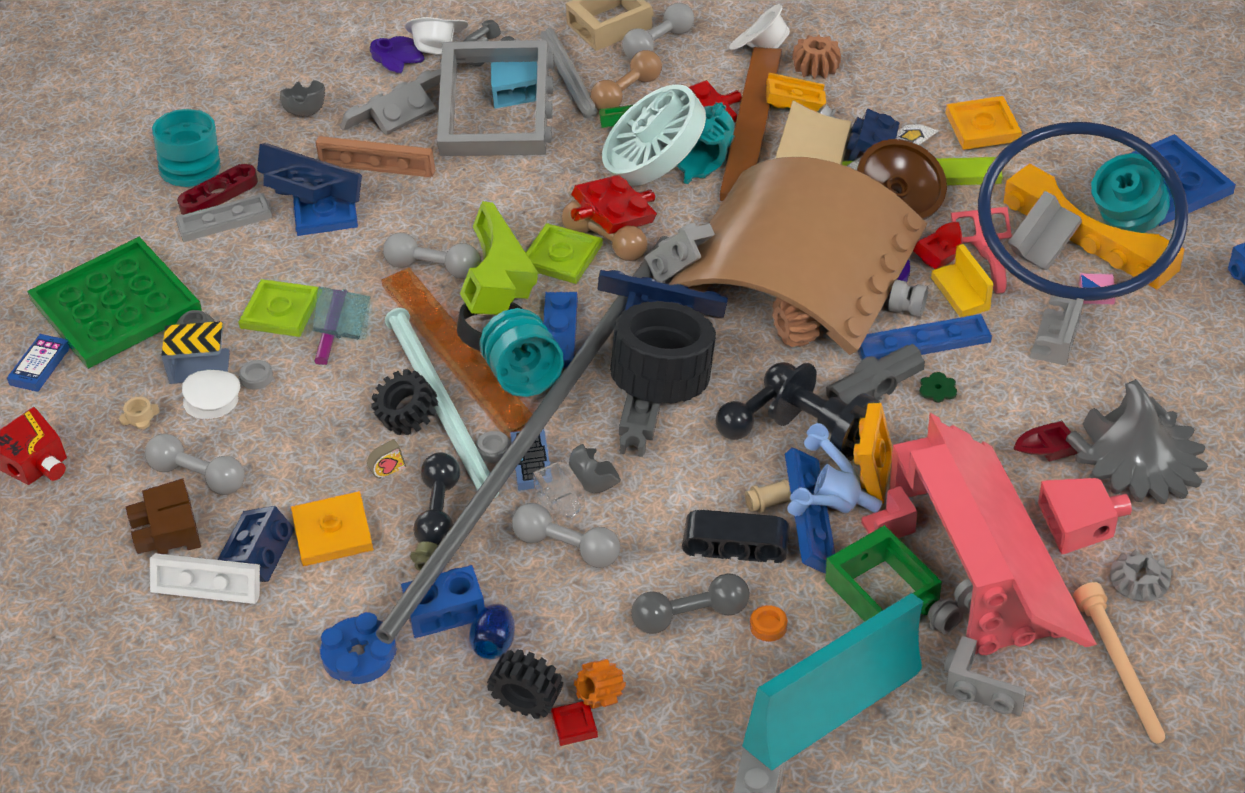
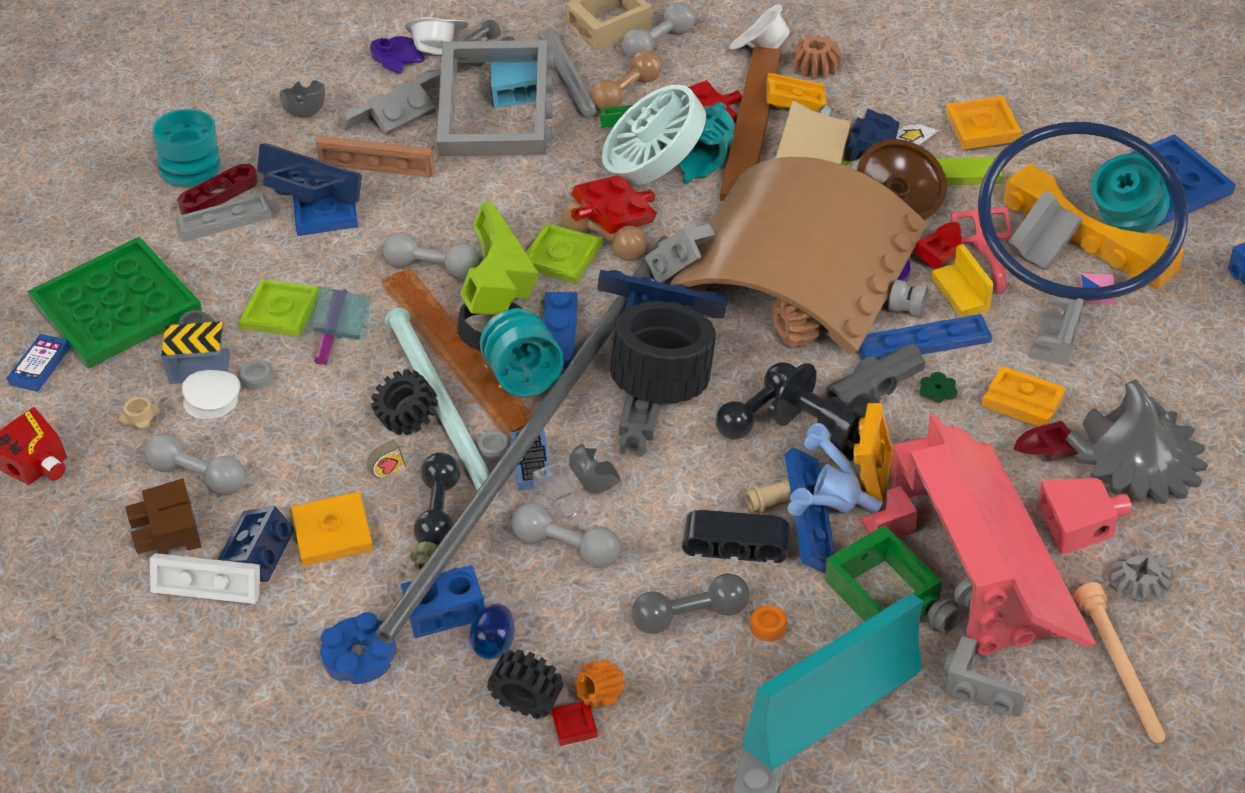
none -> light orange plate [982,366,1066,427]

